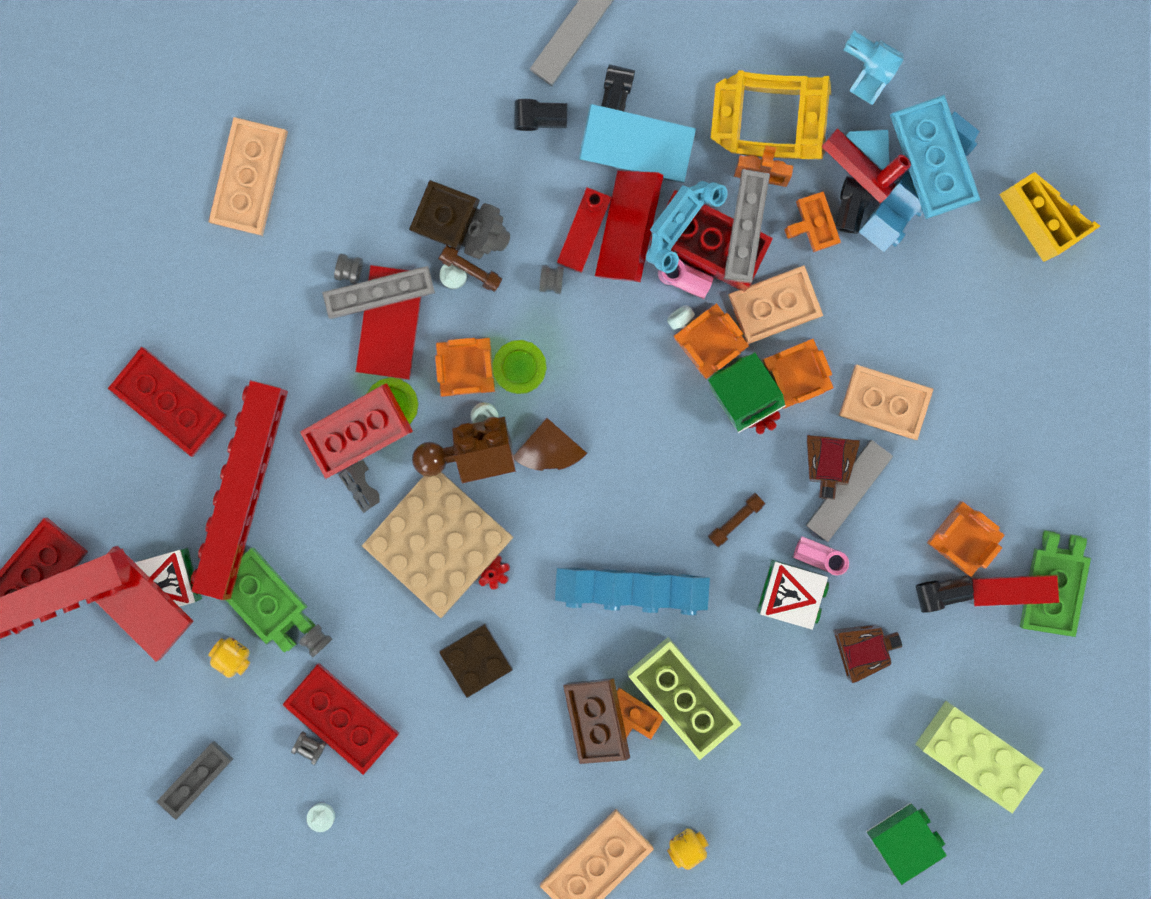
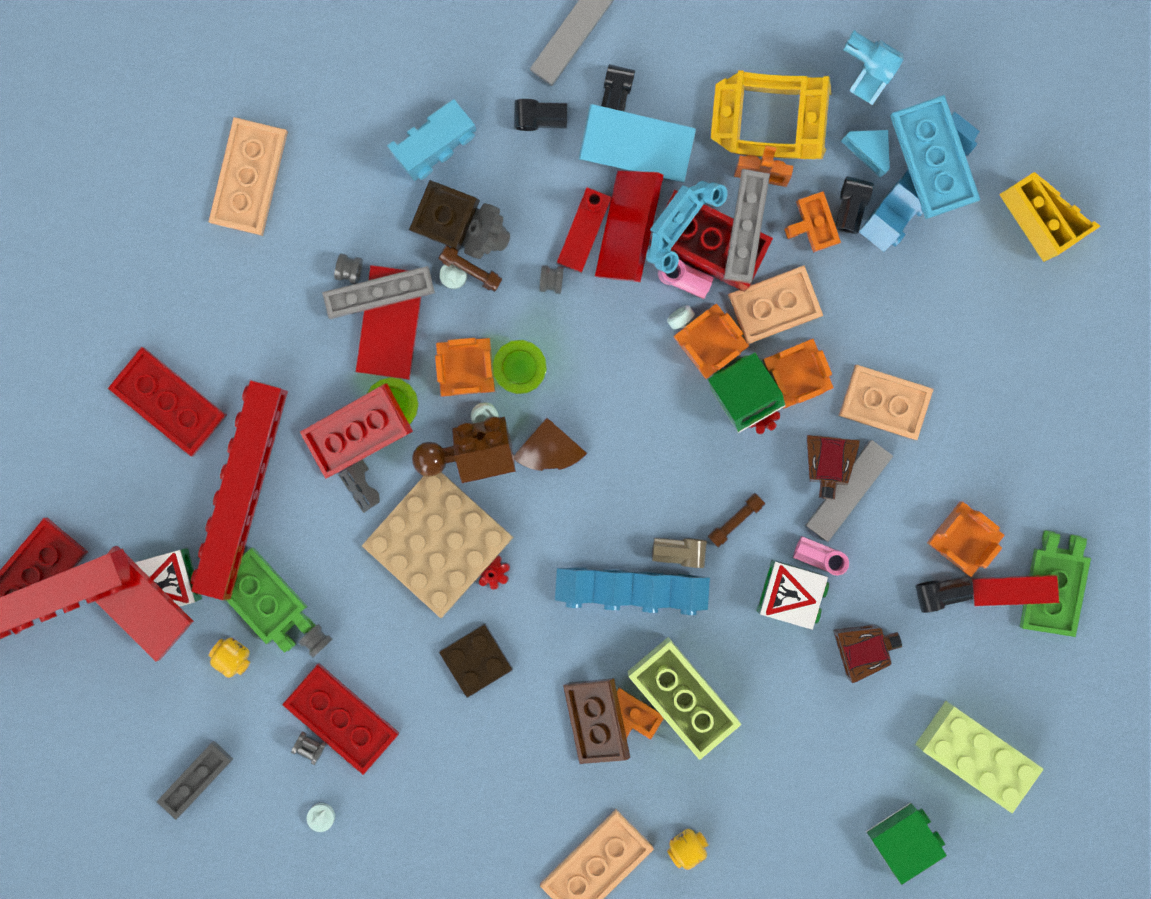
red piece [821,128,911,203] -> none
none -> medium azure wedge [387,99,476,181]
none -> dark tan piece [652,538,707,568]

